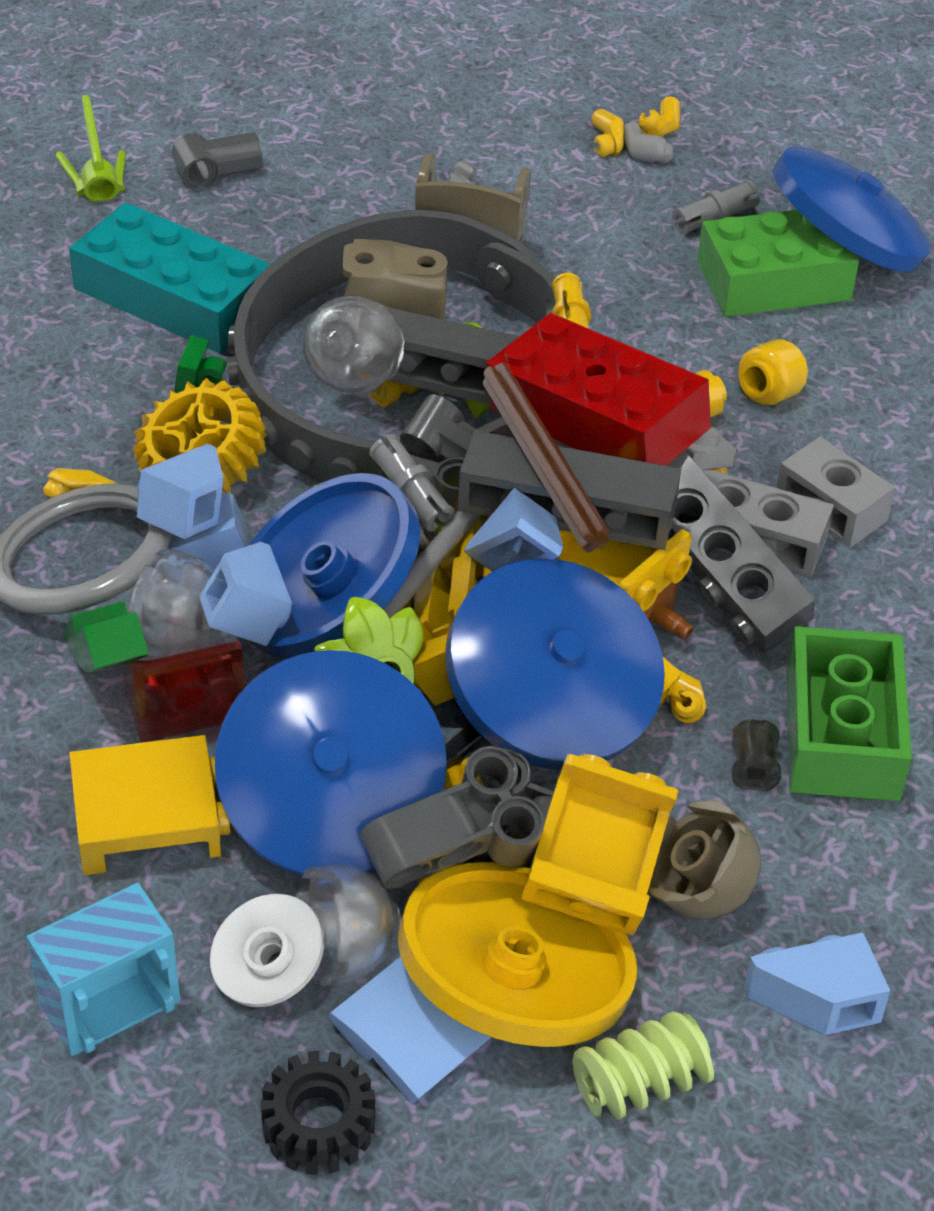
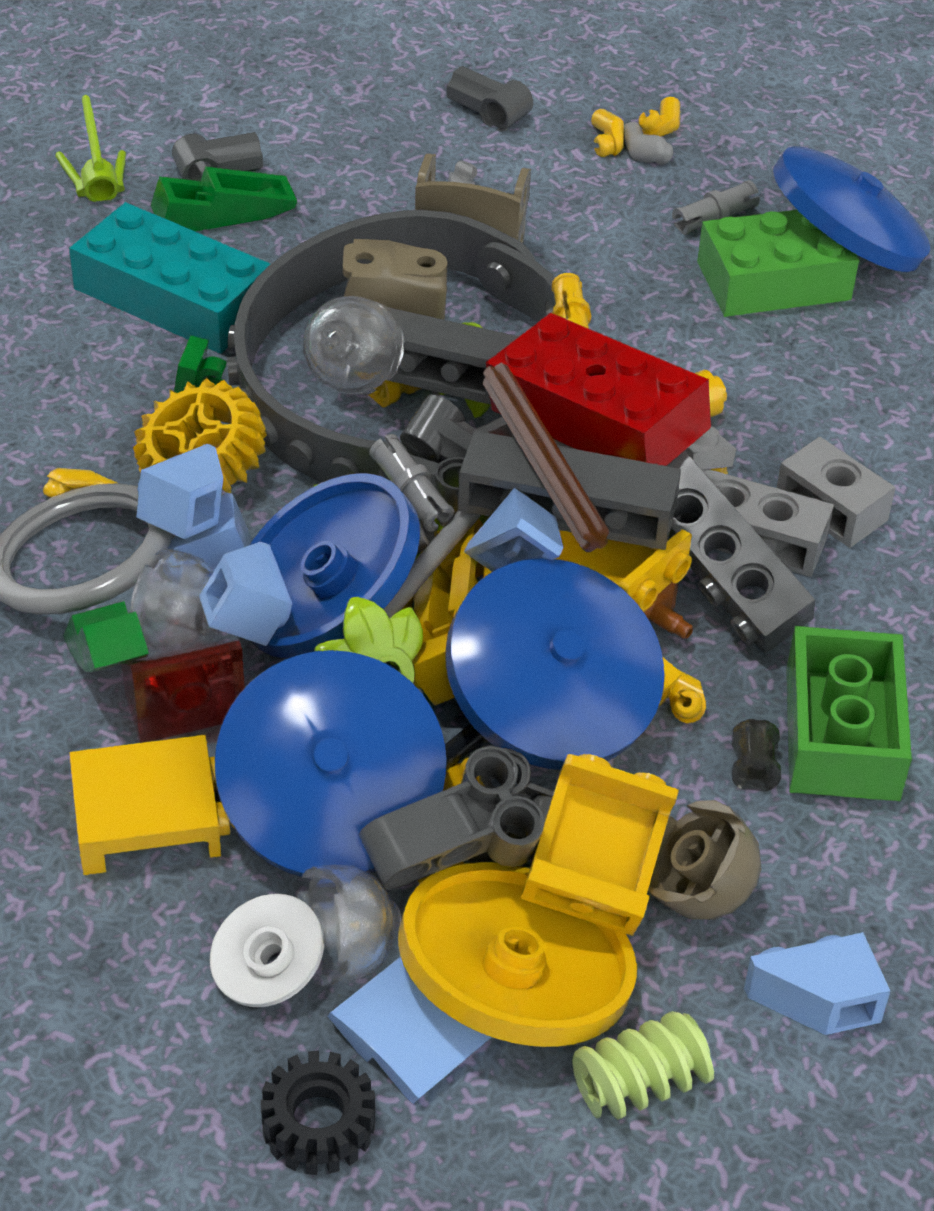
medium azure container [26,882,180,1057] -> none
yellow head [737,339,808,406] -> none
none -> green slope [151,166,297,232]
none -> dark grey piece [447,66,534,132]

